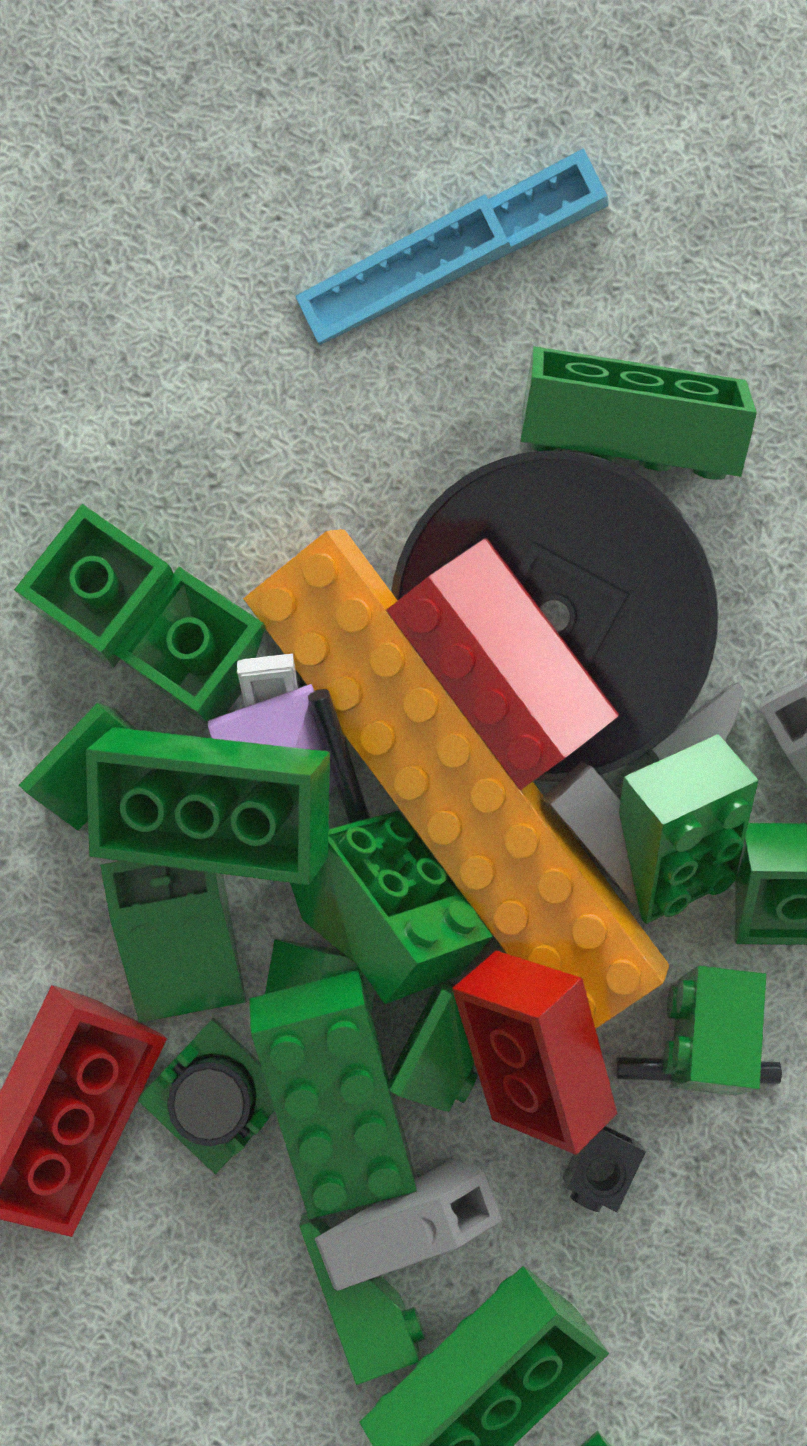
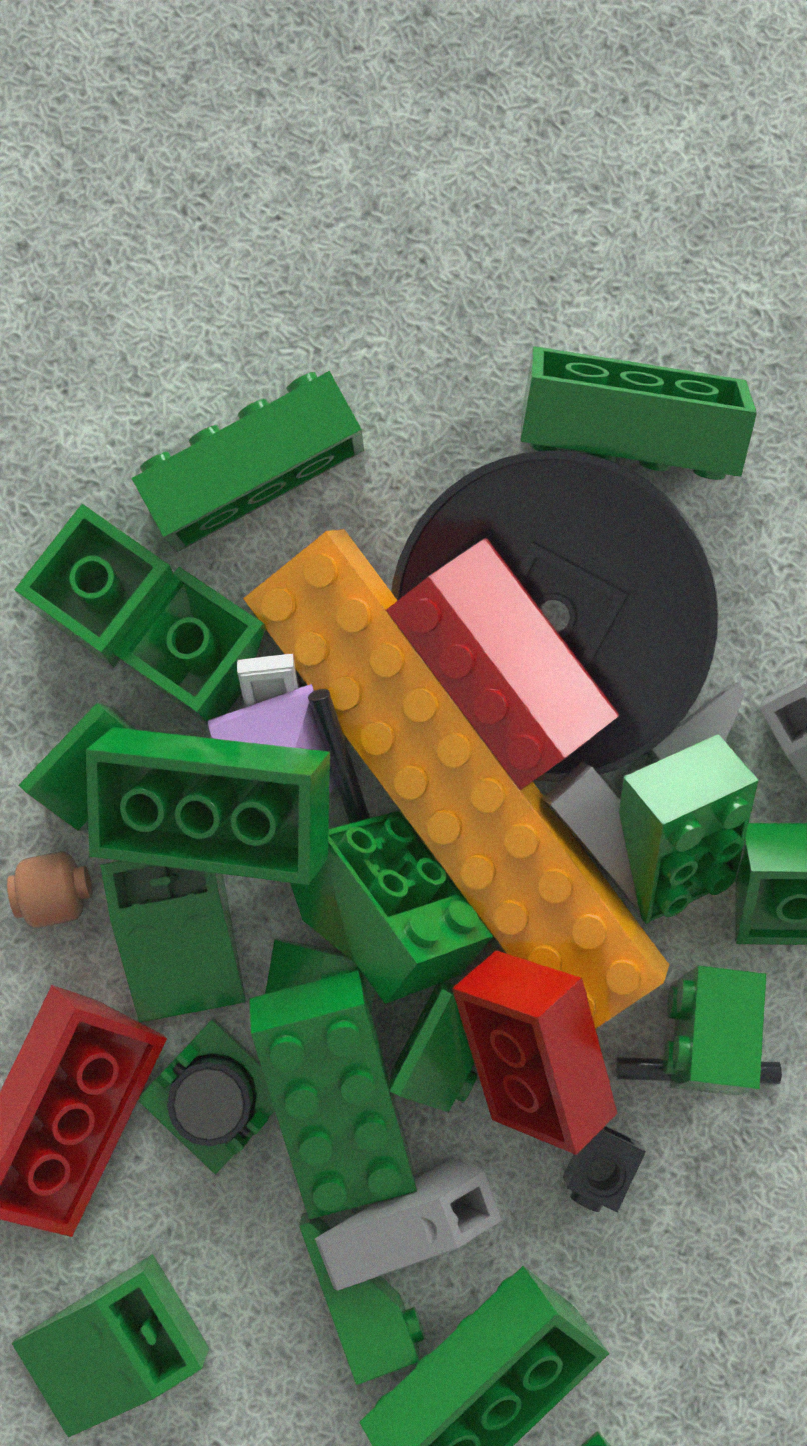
medium azure slope [295,148,608,345] -> none
none -> nougat head [7,851,93,928]
none -> green slope [11,1254,209,1438]
none -> green brick [131,371,364,552]

